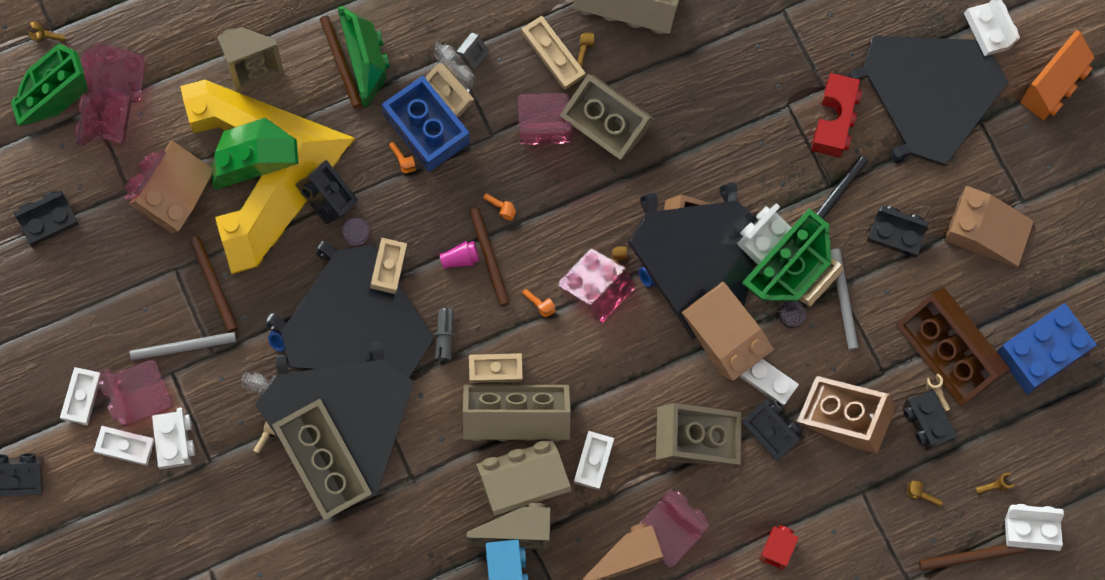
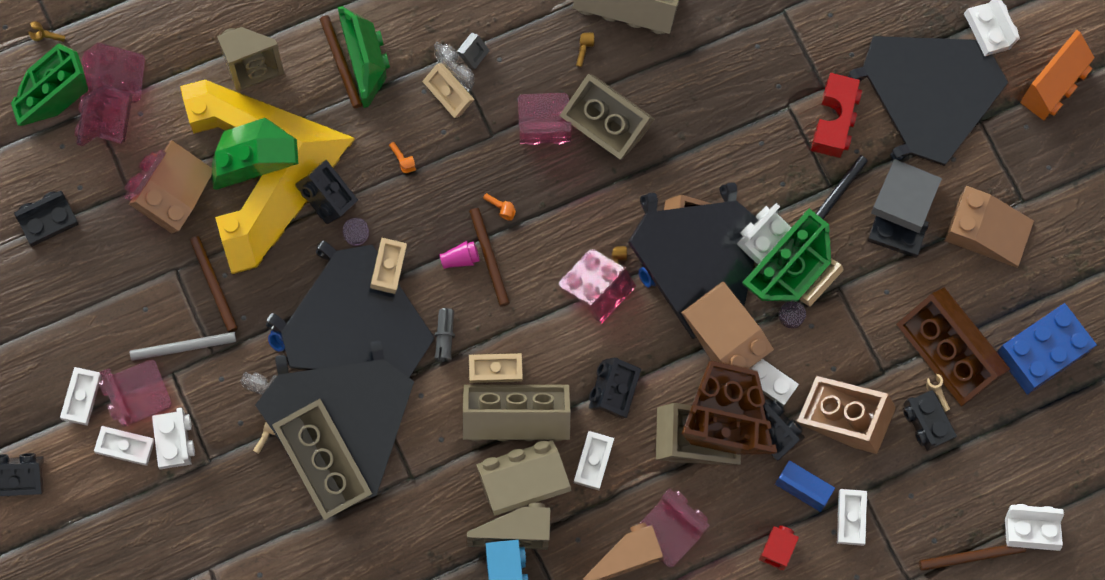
blue brick [382,75,470,172] -> none
tan plate [521,16,586,90] -> none
orange hand [522,289,556,317] -> none
light grey bar [831,249,859,351] -> none
pearl gold hand [907,481,943,507] -> none
pearl gold hand [975,473,1015,494] -> none
none -> black bracket [589,357,641,419]
none -> reddish brown wedge [681,361,777,455]
none -> blue panel [775,460,835,512]
none -> white plate [837,489,867,546]
none -> dark grey tile [871,159,942,233]

